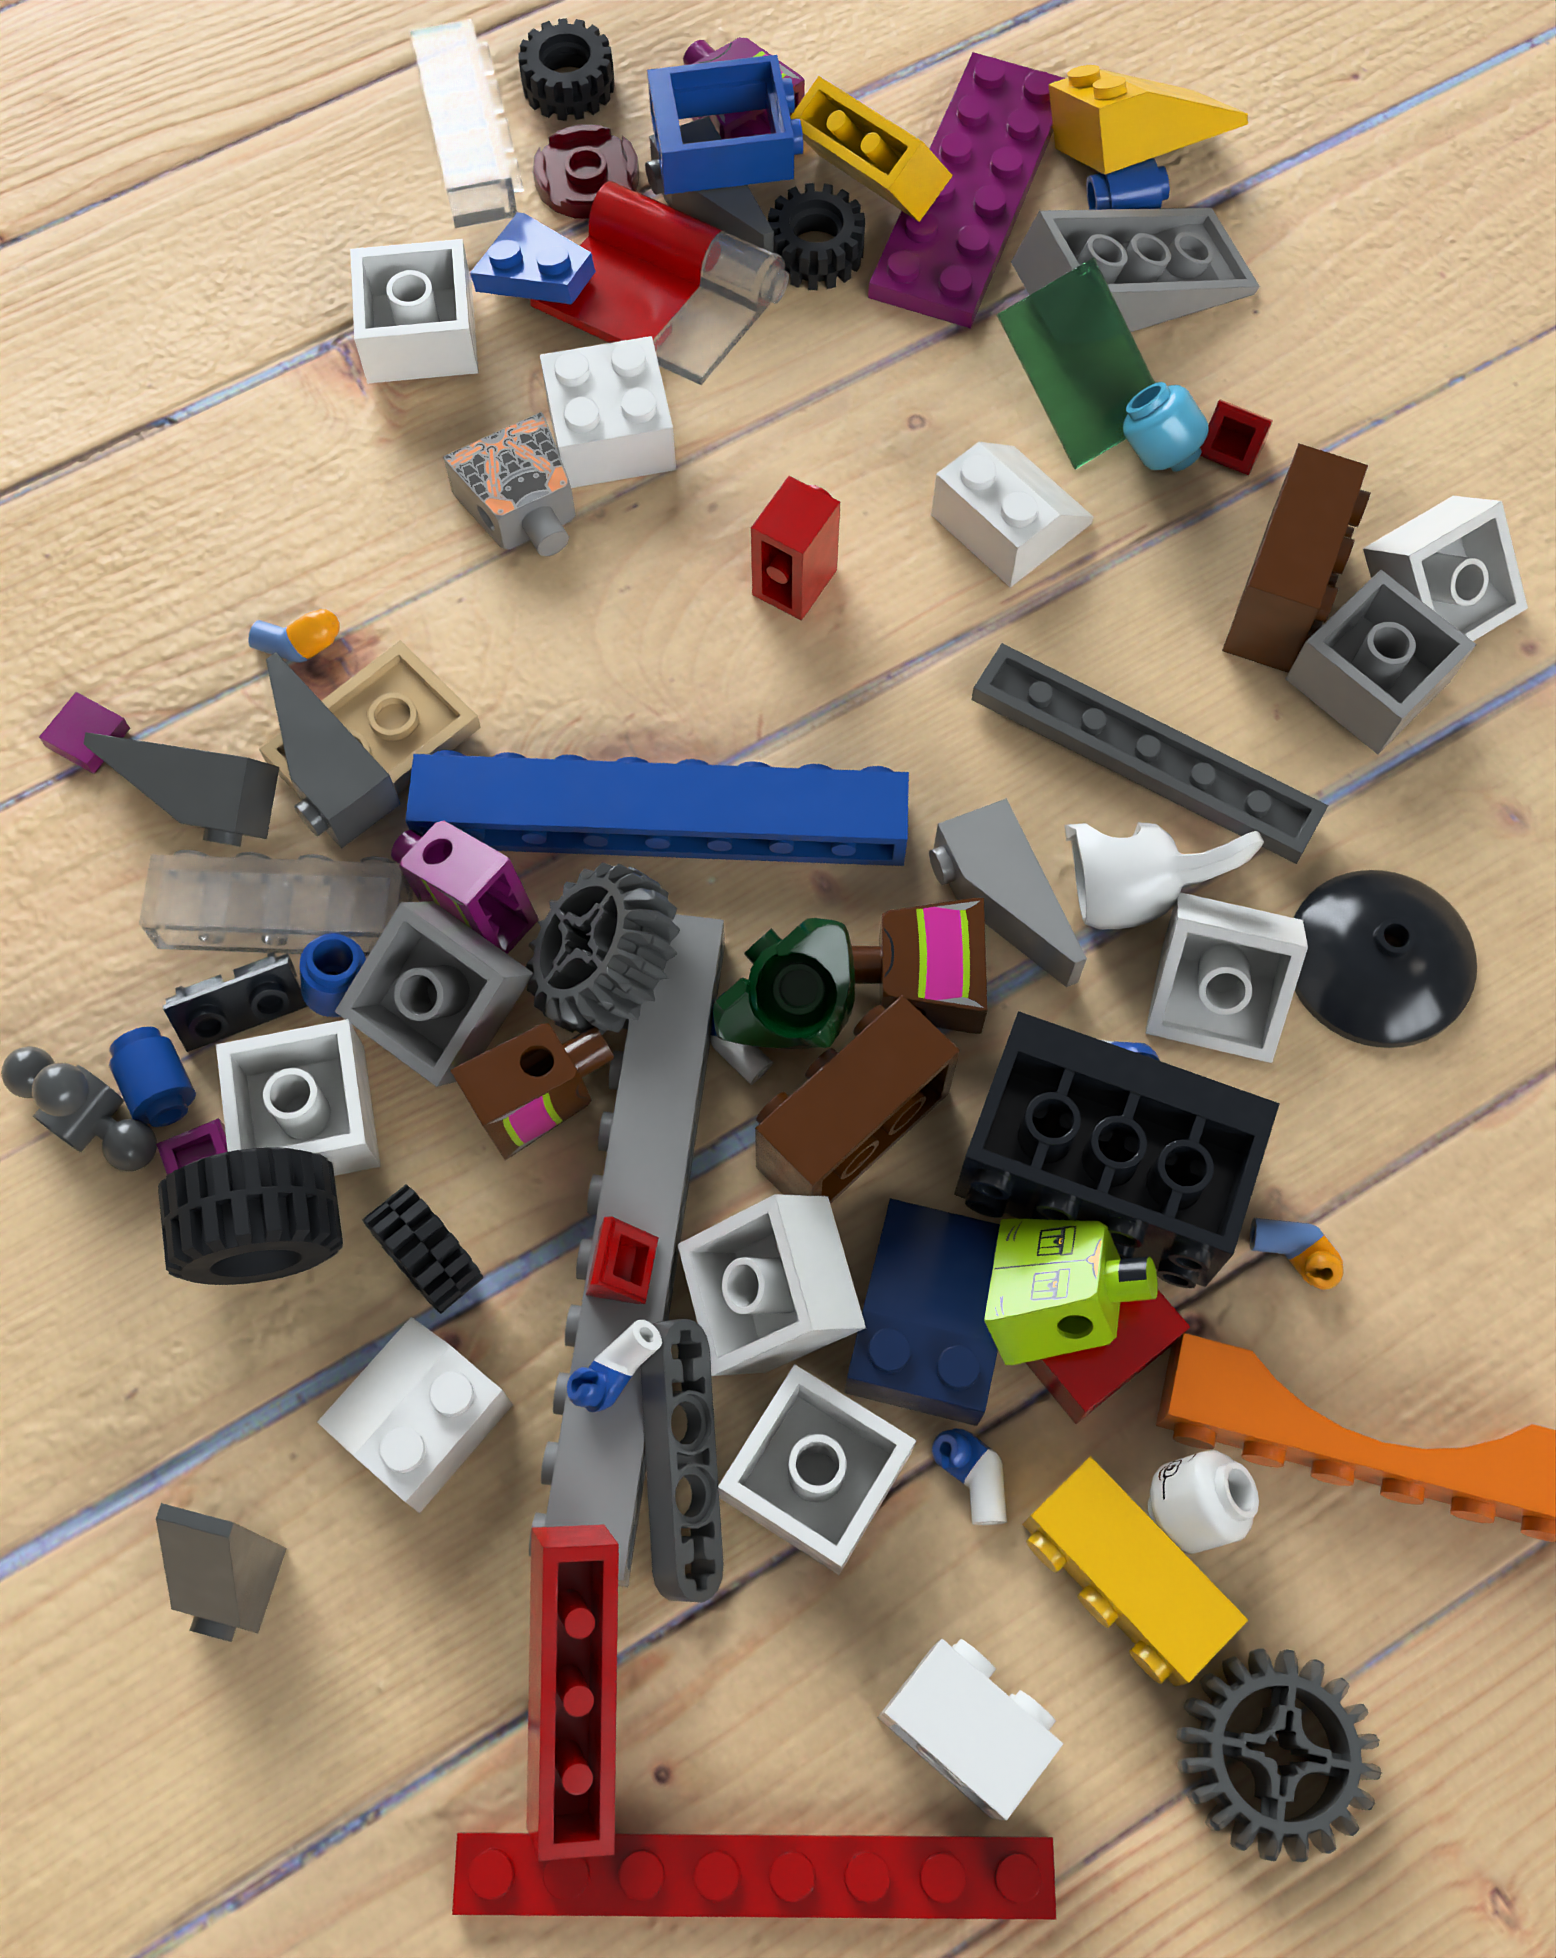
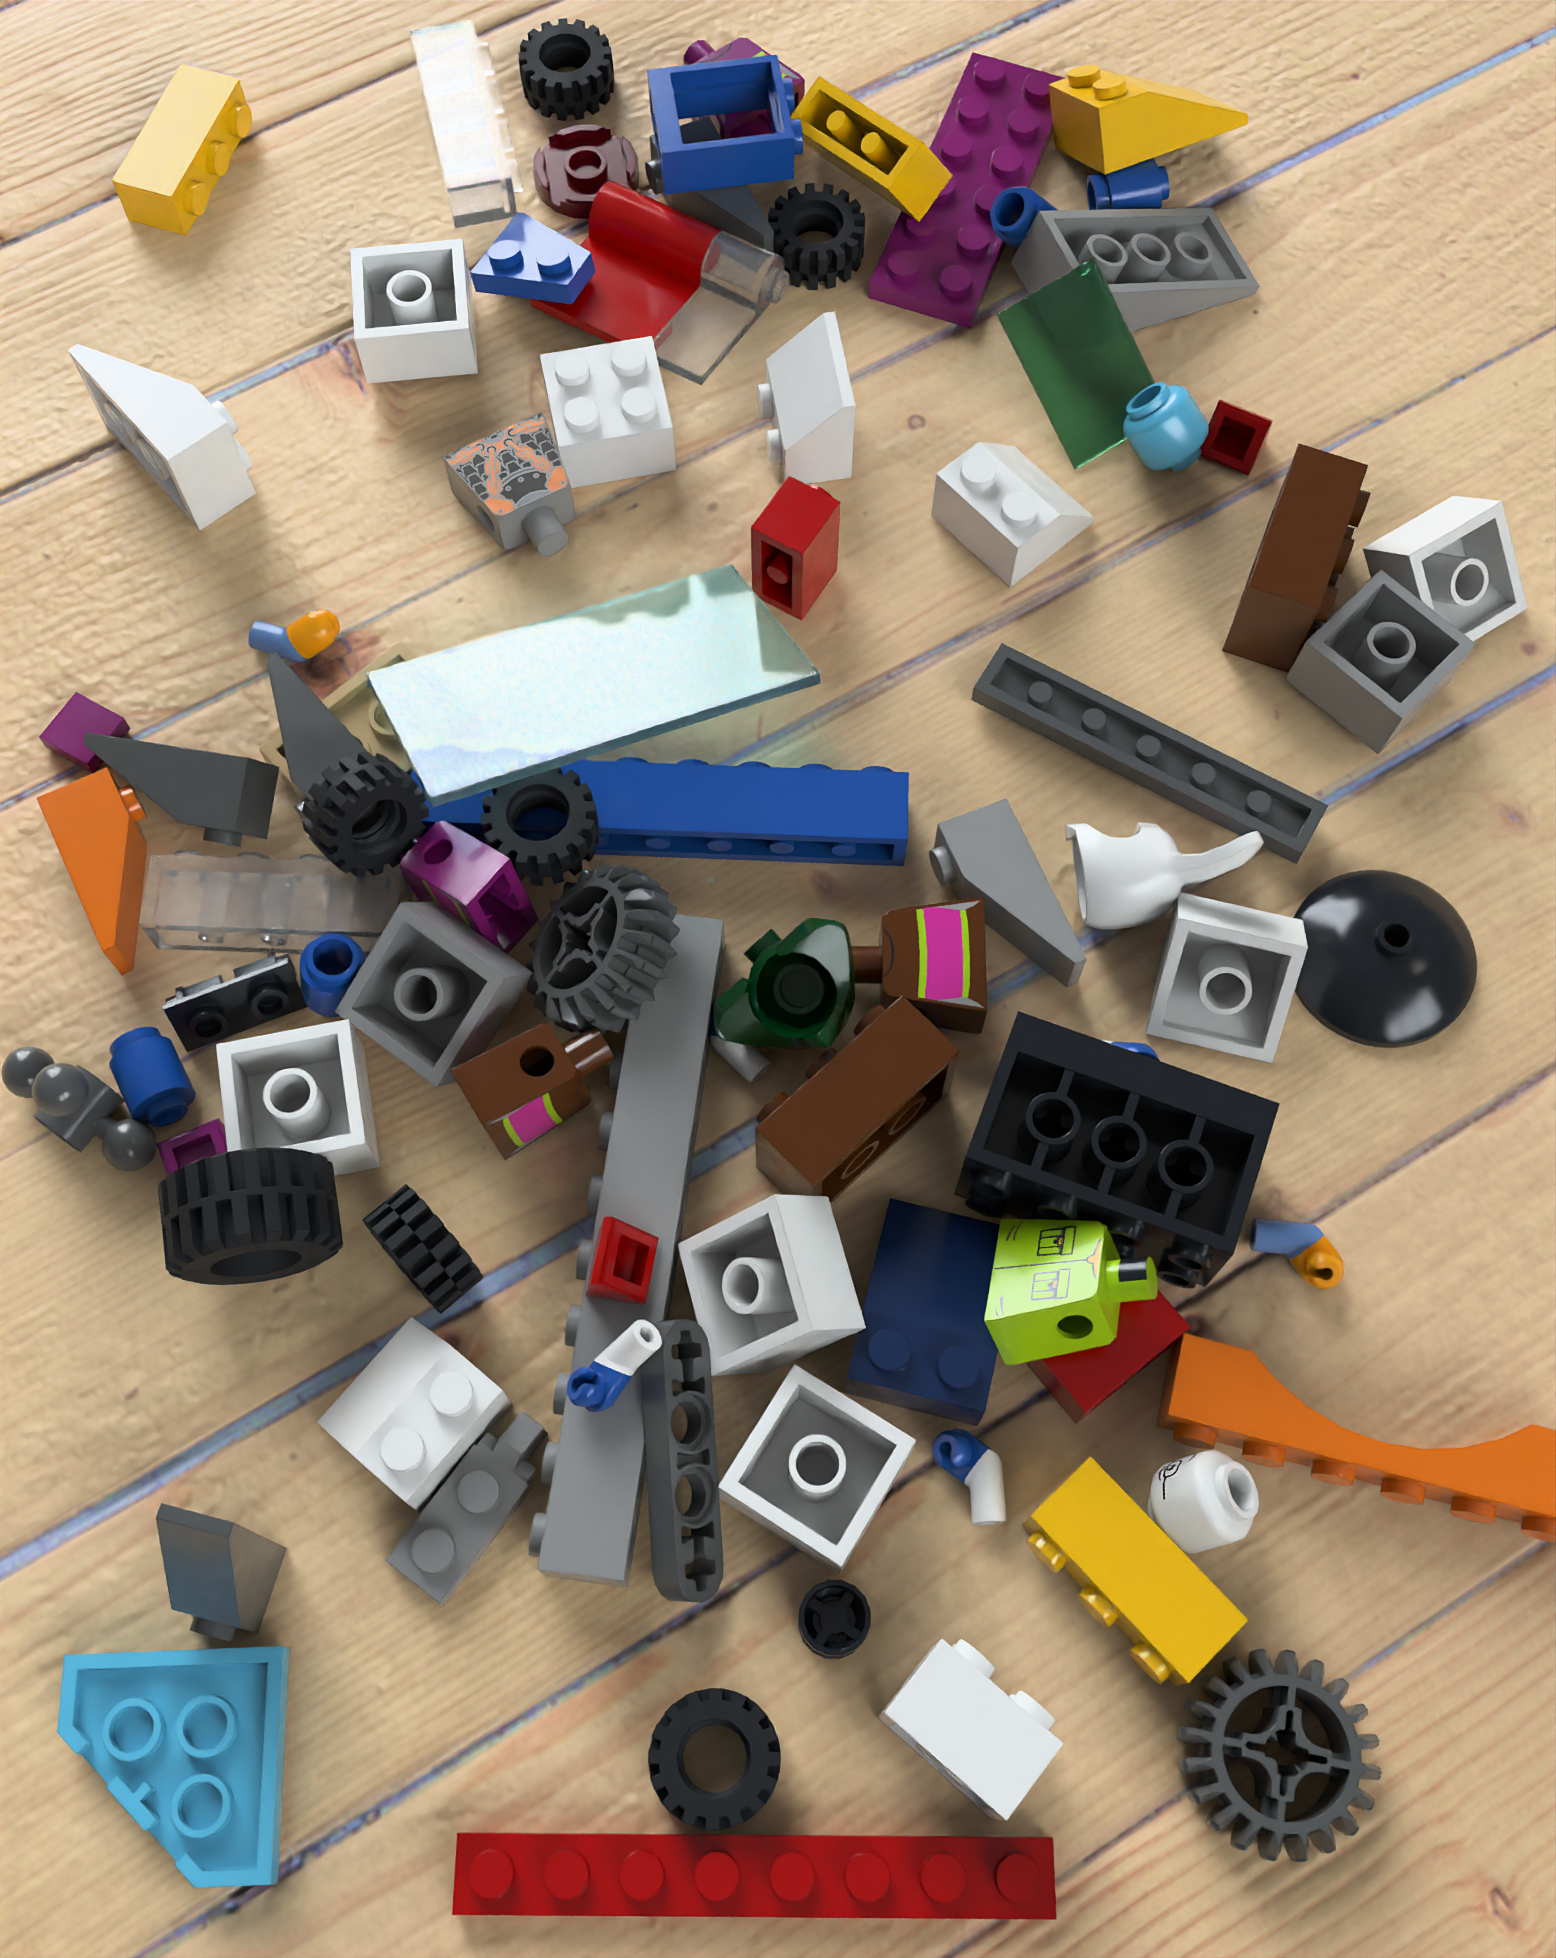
red brick [526,1524,619,1861] -> none
none -> orange slope [36,767,147,975]
none -> medium azure plate [57,1646,290,1888]
none -> white slope [68,344,256,531]
none -> yellow brick [112,64,252,236]
none -> black tyre [302,752,429,877]
none -> clear light blue piece [366,564,821,807]
none -> light grey hinge [385,1411,548,1606]
none -> black tyre [481,762,600,886]
none -> black tyre [648,1688,781,1830]
none -> white slope [757,312,855,484]
none -> black wheel [798,1580,871,1660]
none -> blue brick [990,187,1058,251]

